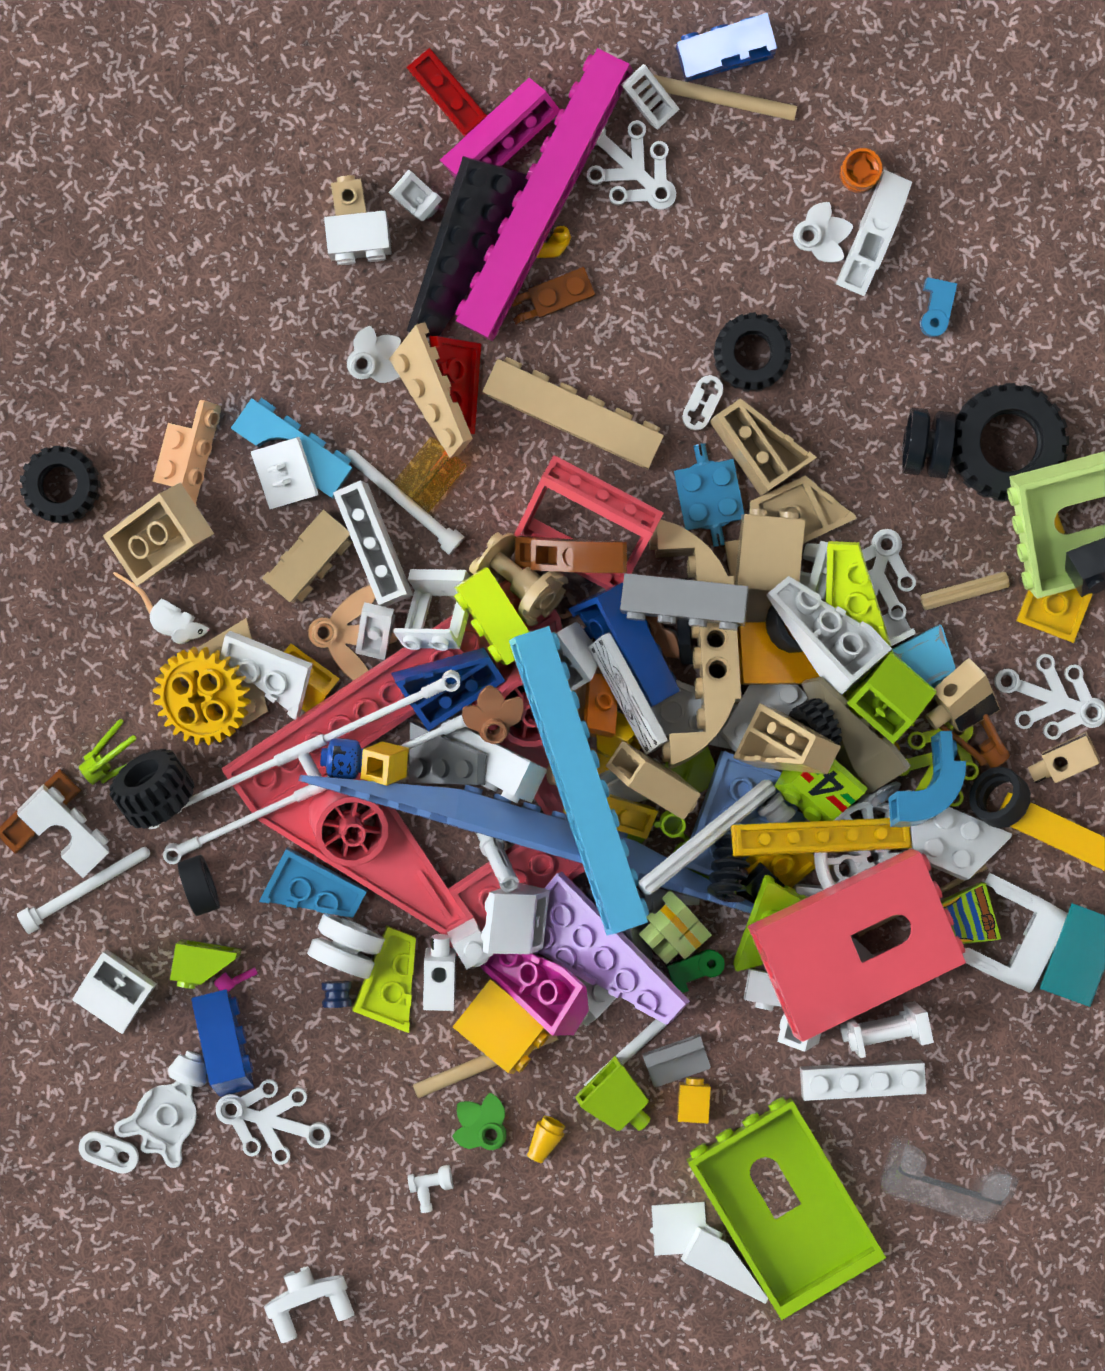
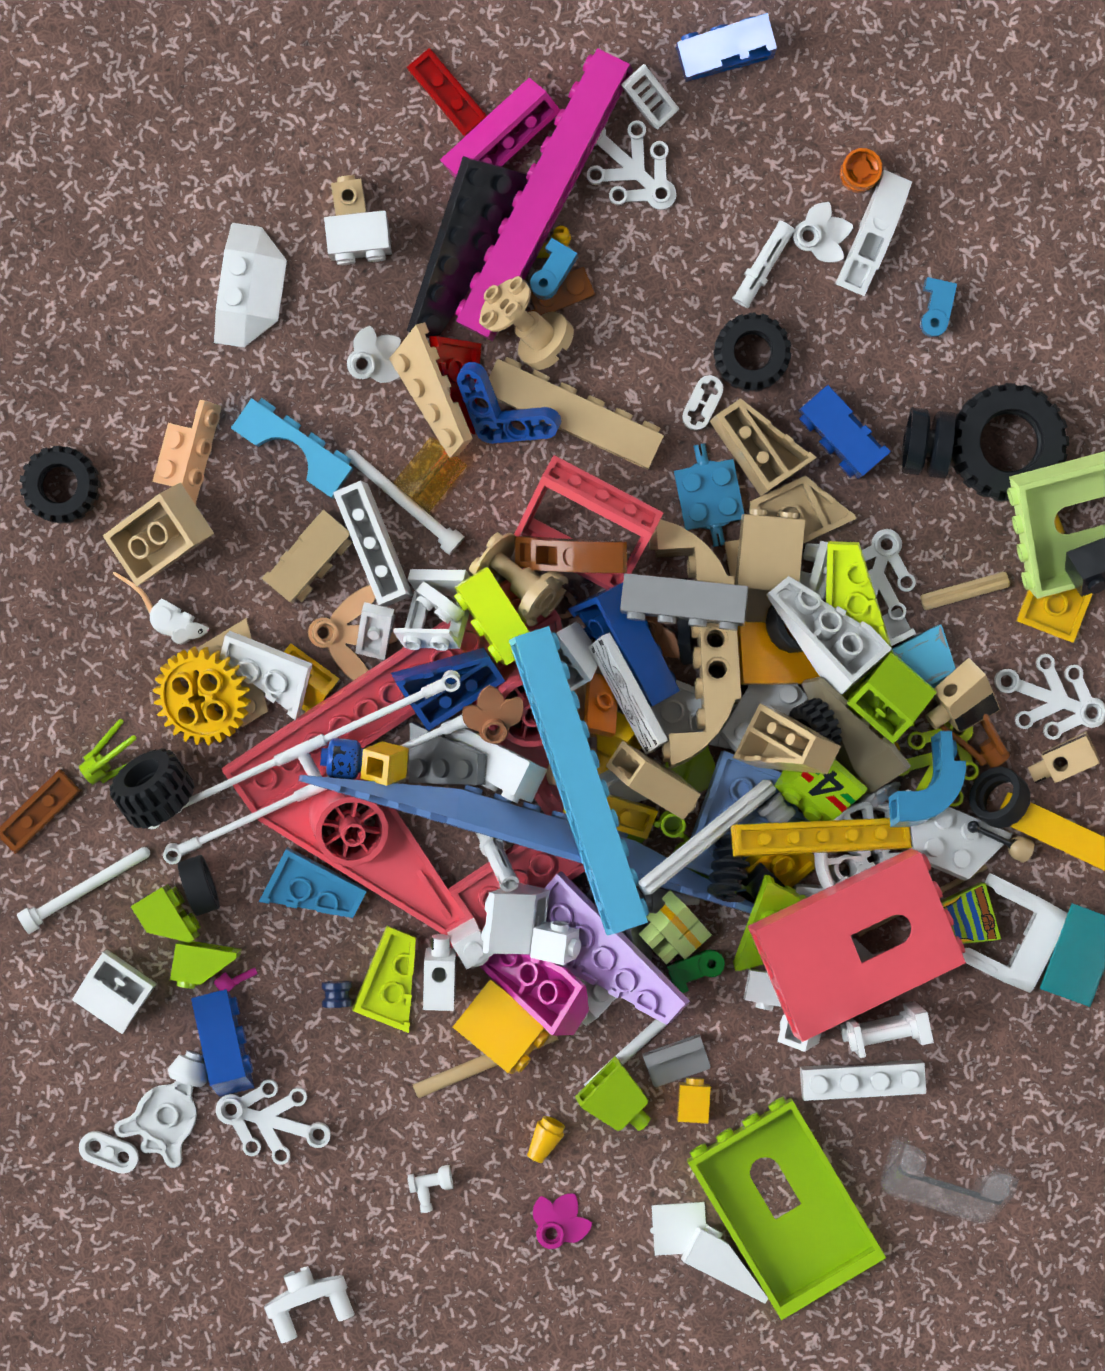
white arch [17,784,109,878] -> none
white piece [251,437,319,509] -> none
white wheel [307,914,385,979] -> none
white bracket [388,170,442,221] -> none
bright green plate [452,1093,507,1150] -> none
tan piece [646,74,797,121] -> none
none -> lime slope [131,884,201,943]
none -> white wedge [214,223,287,347]
none -> white plate [416,582,464,624]
none -> blue beam [457,362,562,444]
none -> tan piece [479,276,574,370]
none -> dark azure leg [530,237,578,300]
none -> white brick [530,921,581,965]
none -> dark pink plate [533,1193,592,1249]
none -> white pin [732,221,796,308]
none -> blue wedge [798,385,891,479]
none -> hinge [967,821,1034,863]

